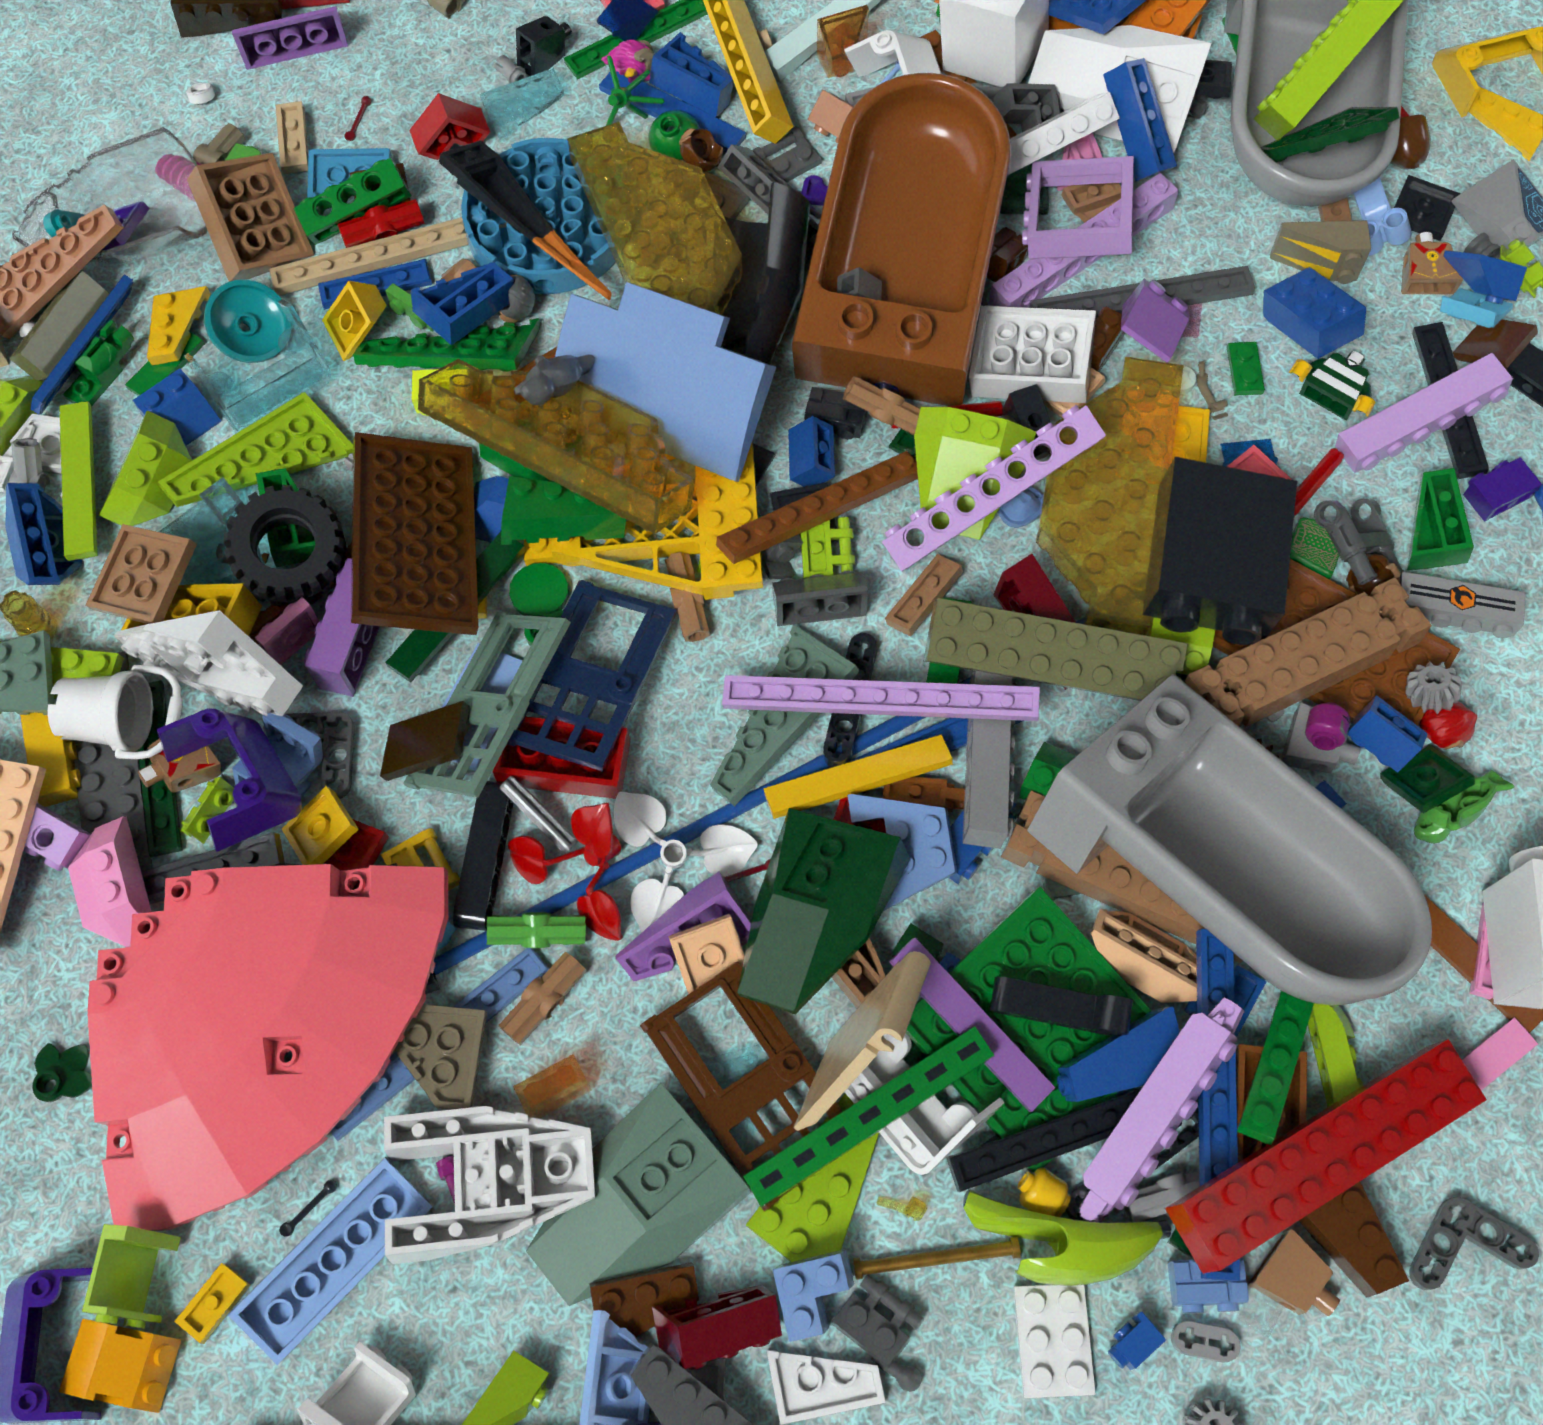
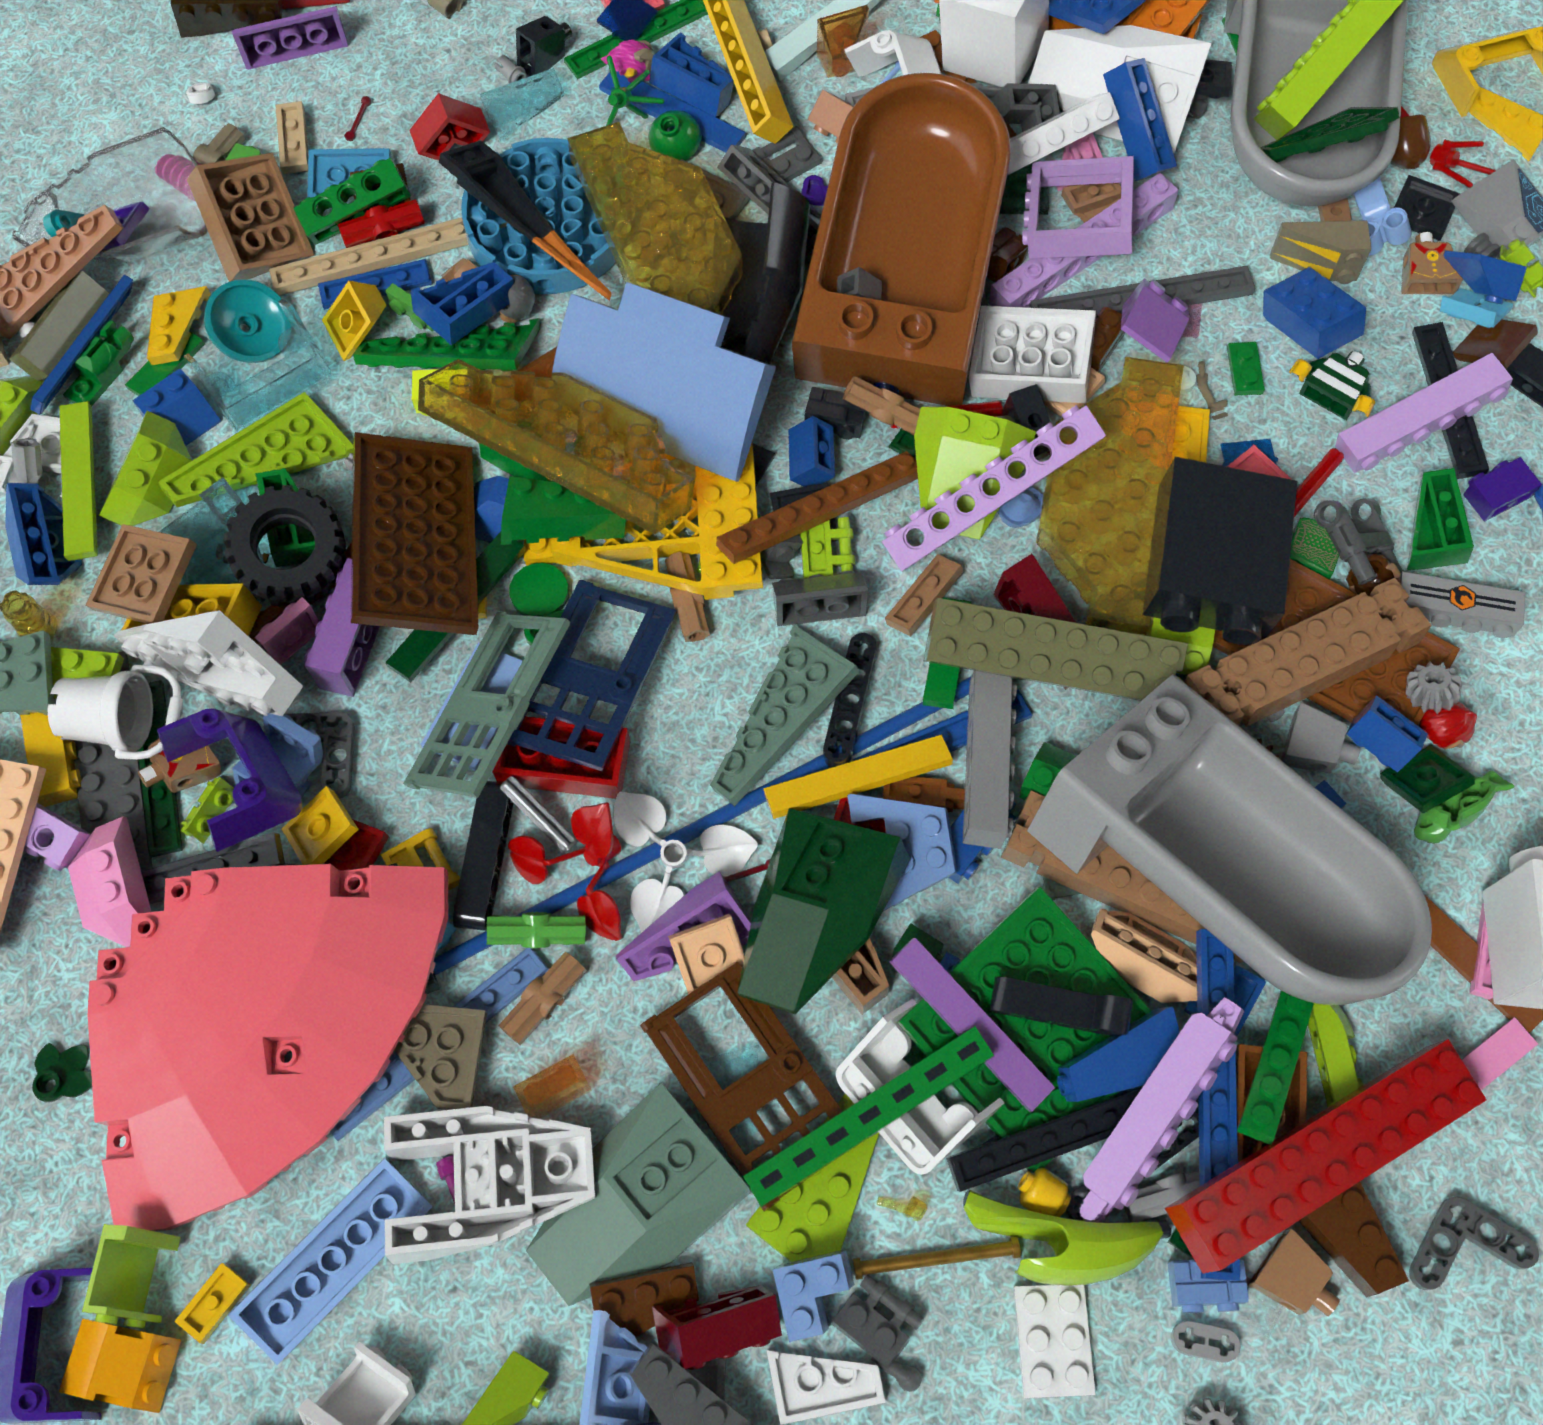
black hinge [279,1180,337,1237] -> none
dark brown tile [380,701,470,781] -> none
dark grey animal [514,355,595,405] -> none
reddish brown hair [679,128,723,172] -> none
lavender plate [722,675,1040,721] -> none
tan piece [793,951,931,1131] -> none
blue brick [1108,1311,1166,1370] -> none
magenta head [1305,702,1350,751] -> none
none -> red plant [1430,139,1496,188]

